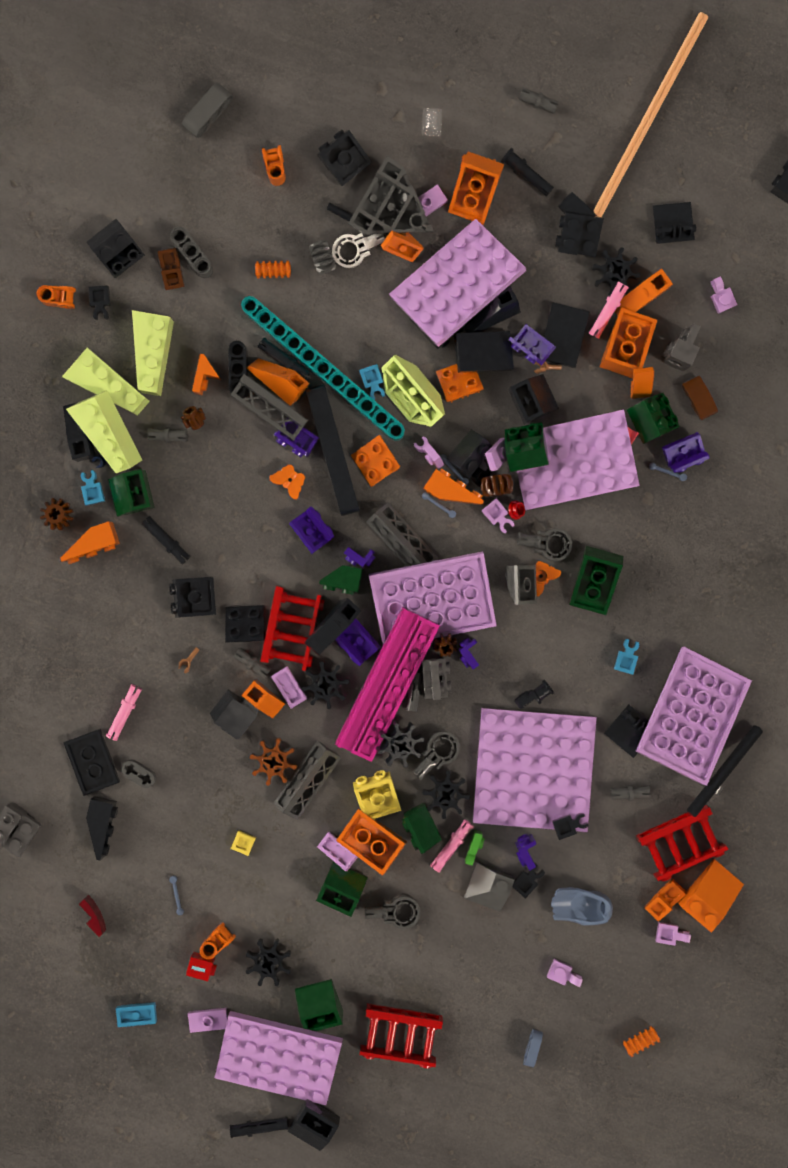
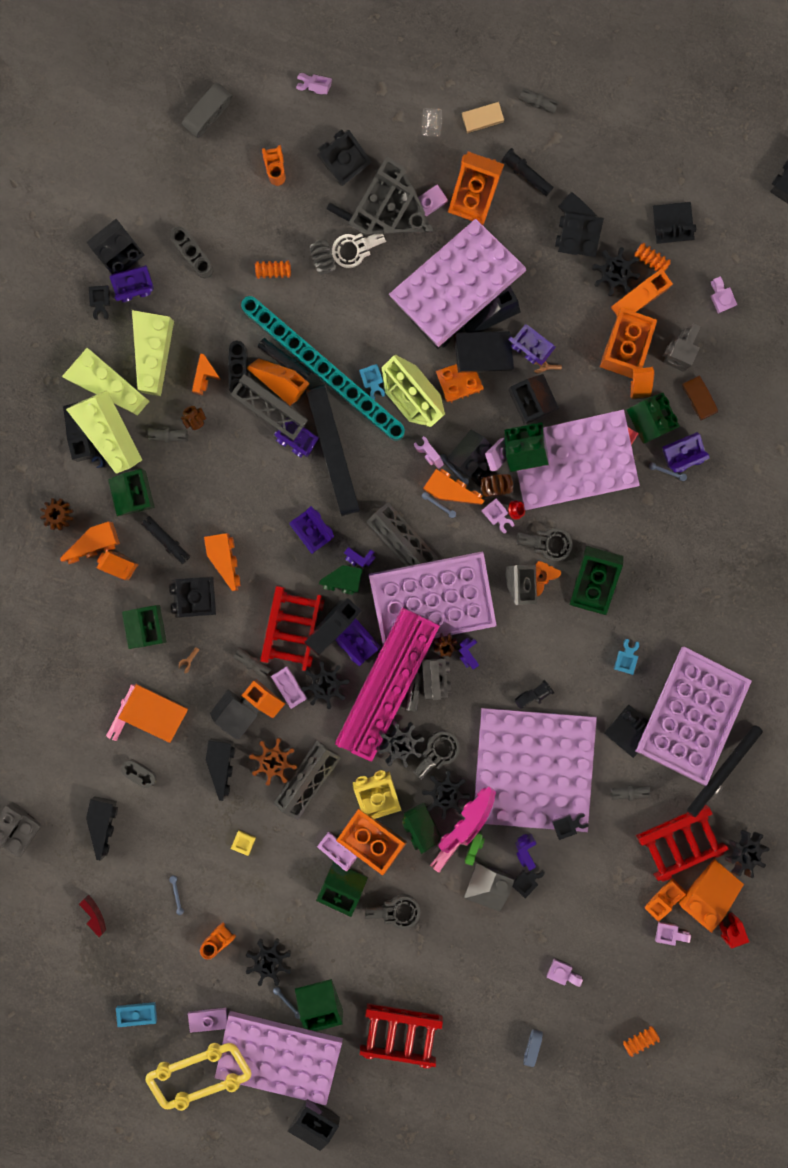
orange piece [37,285,76,309] -> none
black tile [63,729,120,796] -> none
dark azure plate [81,470,105,506] -> none
reddish brown slope [157,248,185,290] -> none
red brick [186,952,217,982] -> none
black hinge [225,605,265,643] -> none
black pin [230,1116,289,1138] -> none
orange animal [269,465,305,500] -> none
orange hinge [351,435,400,487] -> none
orange slope [381,231,424,263] -> none
black tile [544,302,590,368] -> none
sand blue hair [551,887,613,925] -> none
bright pink pin [589,281,629,339] -> none
light nougat axle [593,12,708,217] -> none
none -> orange slope [96,551,138,580]
none -> dark purple bracket [109,265,154,302]
none -> orange tile [118,683,188,743]
none -> dark green slope [122,605,167,649]
none -> light yellow bar [145,1043,252,1111]
none -> orange slope [204,533,241,591]
none -> black slope [205,738,236,801]
none -> sand blue hinge [273,987,300,1019]
none -> lavender plate [296,73,332,94]
none -> dark pink slope [438,787,496,853]
none -> tan tile [462,102,504,133]
none -> orange piece [634,243,671,272]
none -> red hinge [719,912,749,949]
none -> black gear [725,830,770,878]

